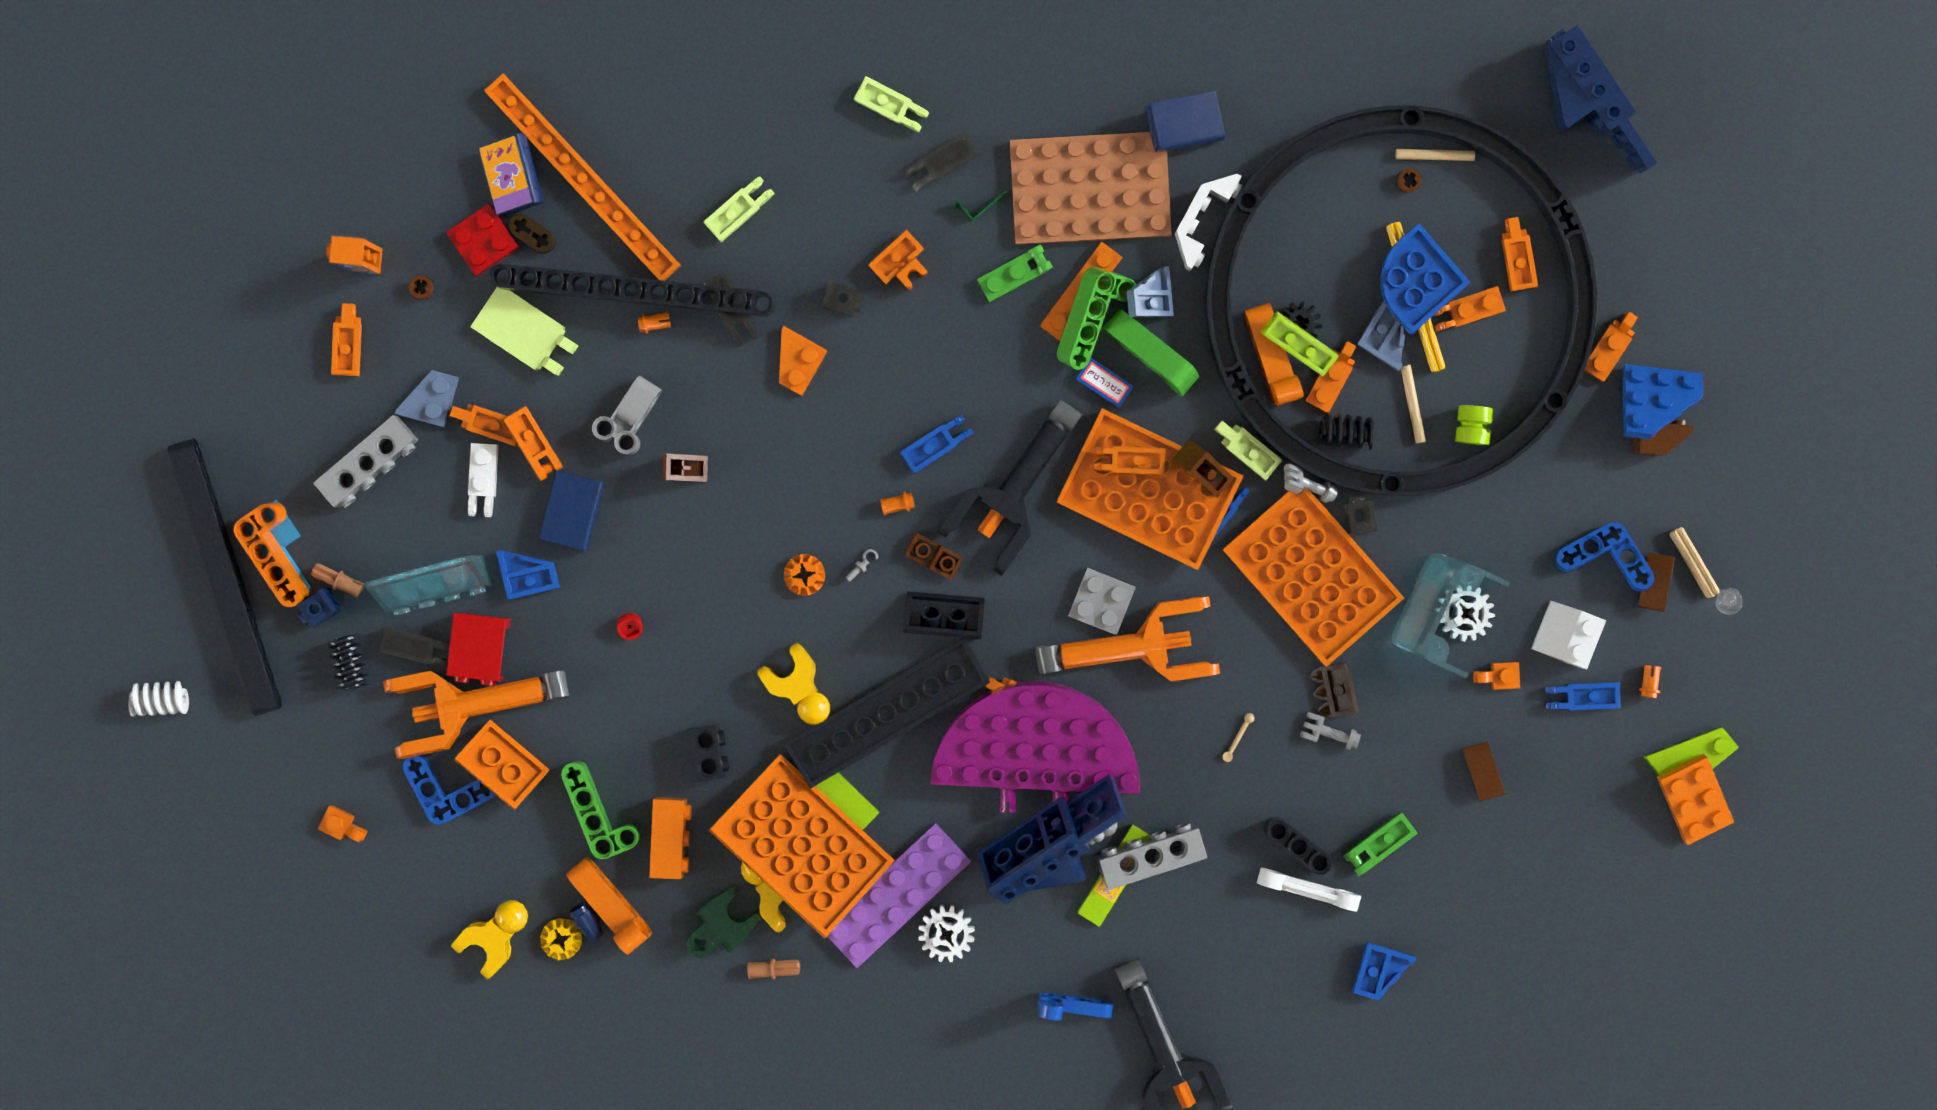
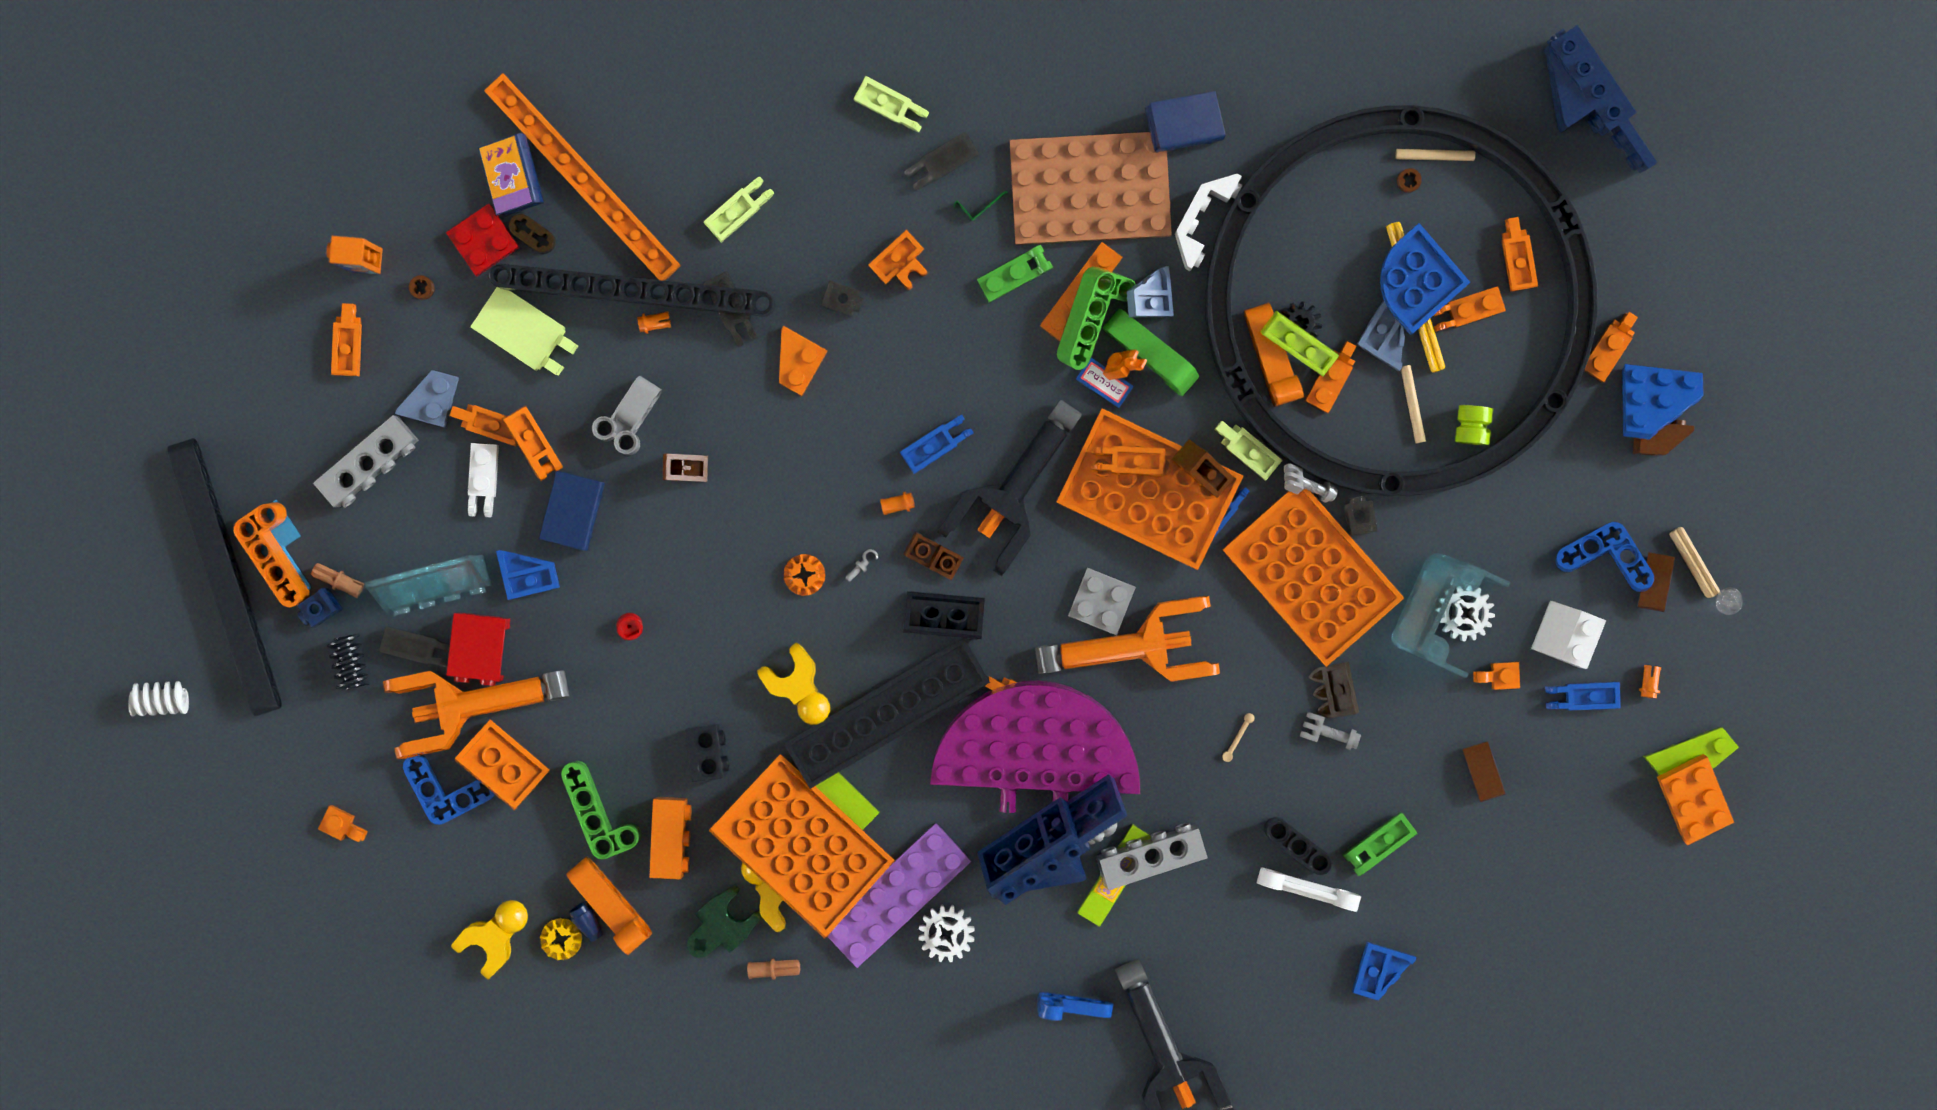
black piece [1318,412,1375,450] -> none
none -> orange plate [1103,350,1147,380]

